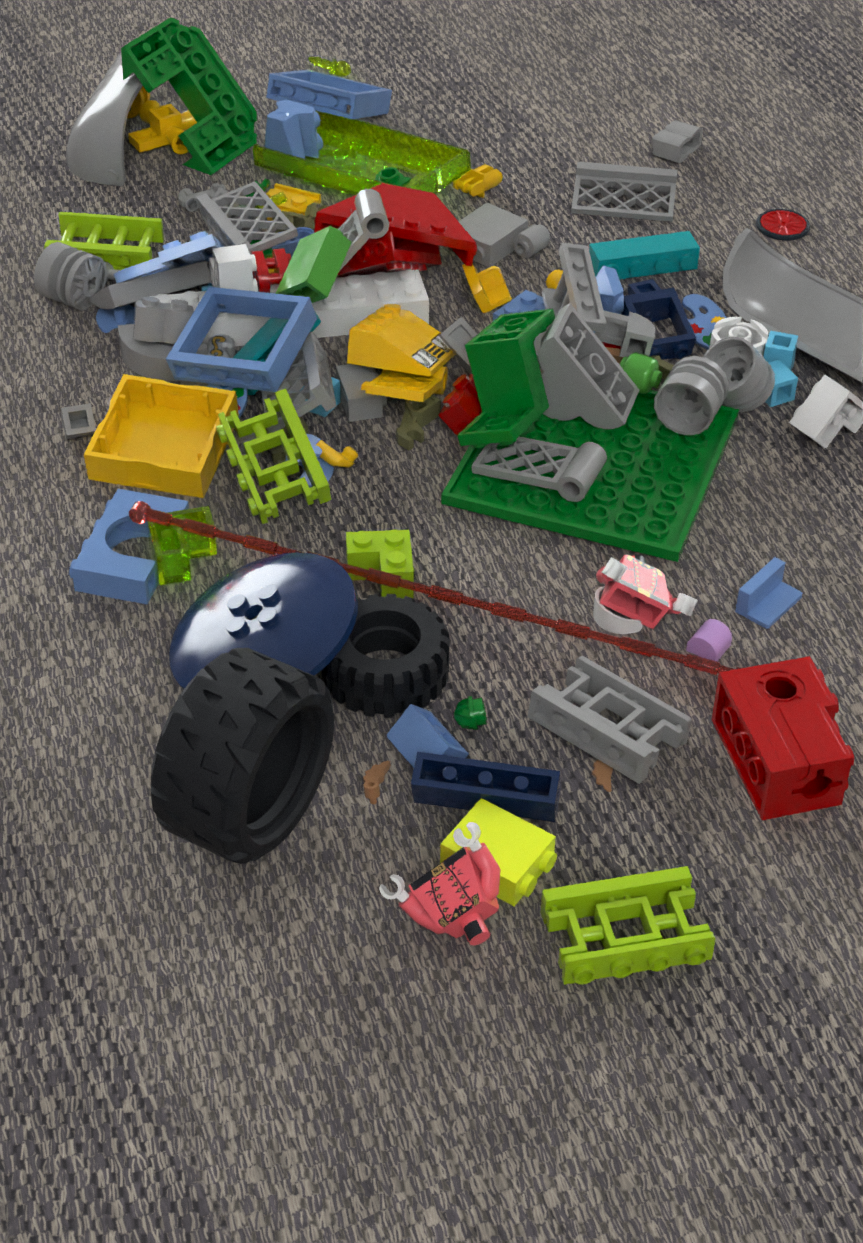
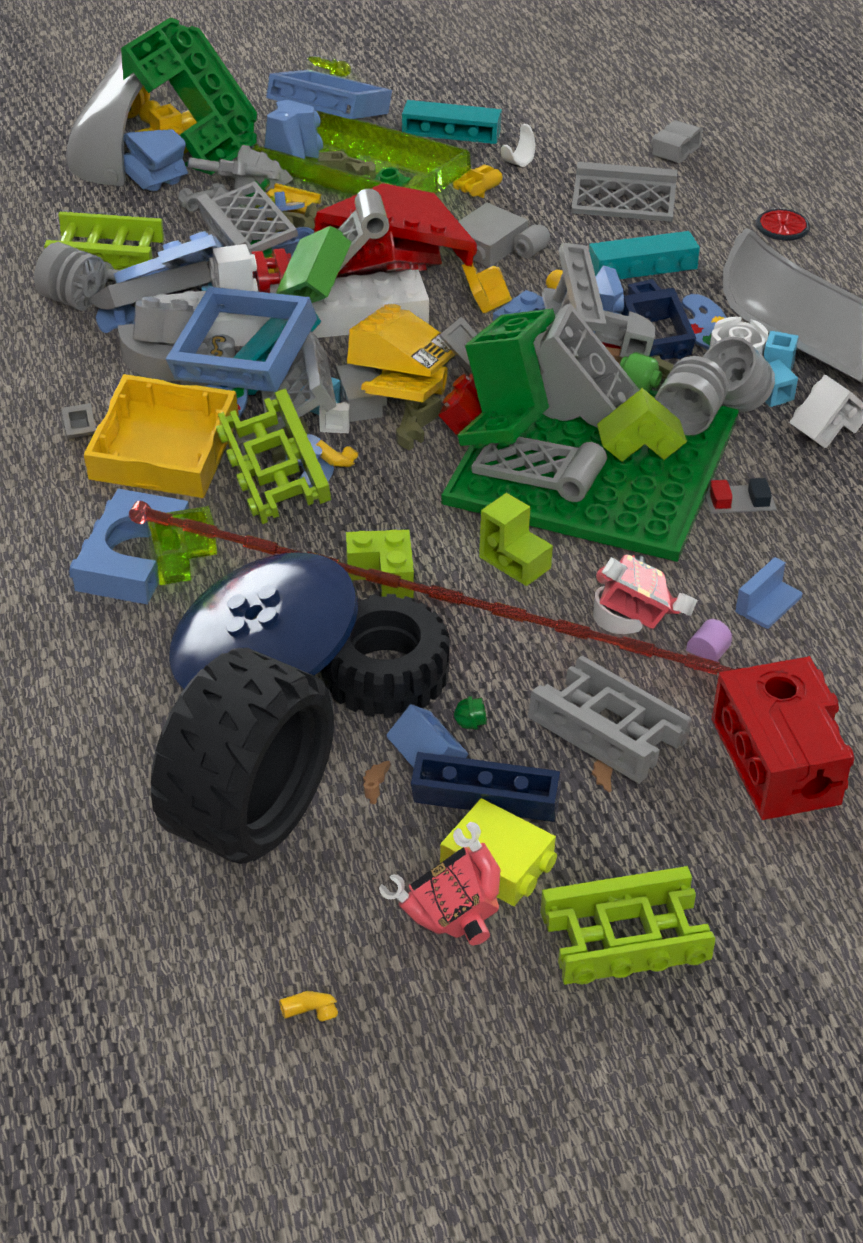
none -> medium blue piece [124,129,188,191]
none -> light grey bar [188,145,293,191]
none -> medium blue piece [259,192,305,211]
none -> yellow arm [279,991,338,1022]
none -> olive piece [318,151,376,180]
none -> white tile [319,402,350,433]
none -> teal brick [402,100,502,144]
none -> lime brick [479,493,553,586]
none -> white helmet [501,124,535,167]
none -> lime brick [597,388,687,462]
none -> piece [705,478,777,514]

